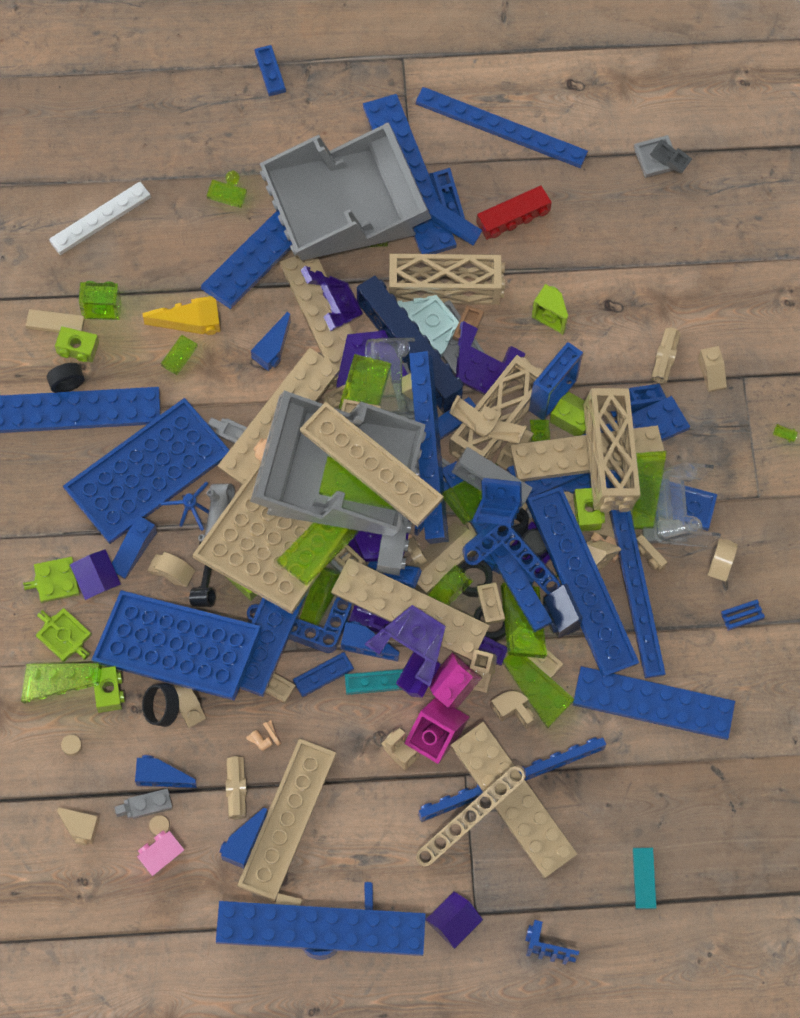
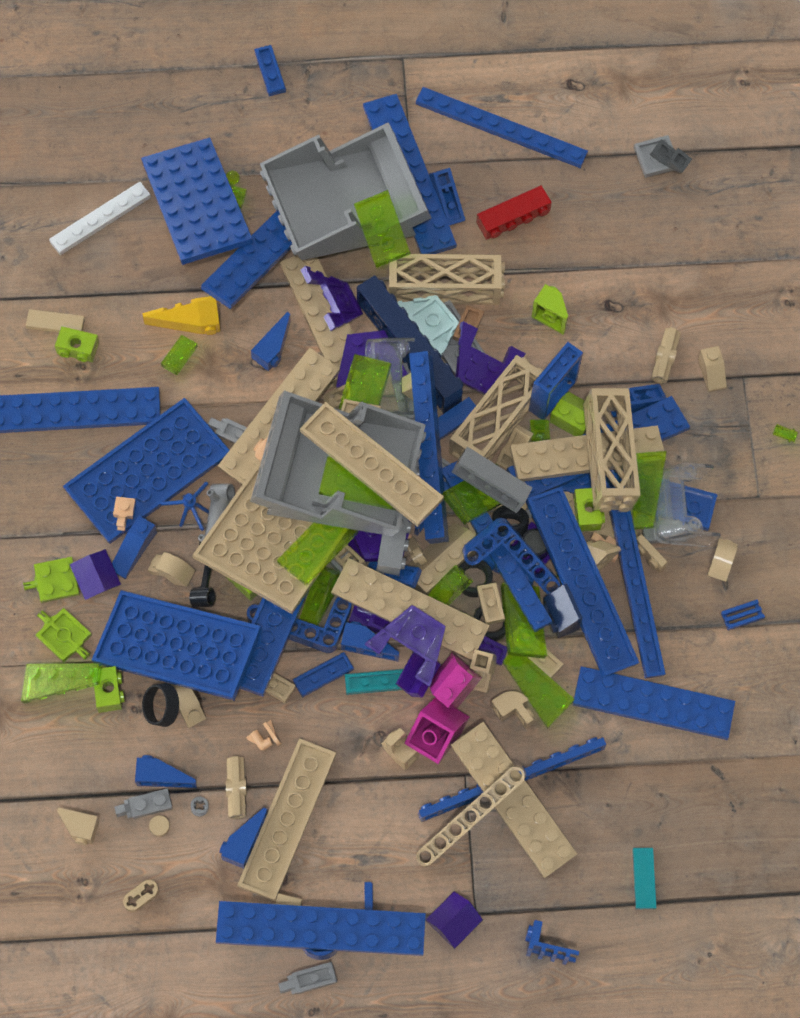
black tyre [46,363,85,393] -> none
tan tile [61,735,82,756] -> none
clear neon green brick [79,281,121,320] -> none
bright pink brick [137,830,184,876] -> none
blue tile [429,201,482,245] -> none
tan plate [449,395,527,444] -> none
blue plate [473,478,522,527] -> none
none -> light nougat plate [113,497,136,531]
none -> tan beam [123,880,159,912]
none -> blue plate [141,137,253,265]
none -> light grey bush [190,796,209,817]
none -> light grey hinge [278,962,337,995]
none -> clear neon green tile [354,190,411,268]

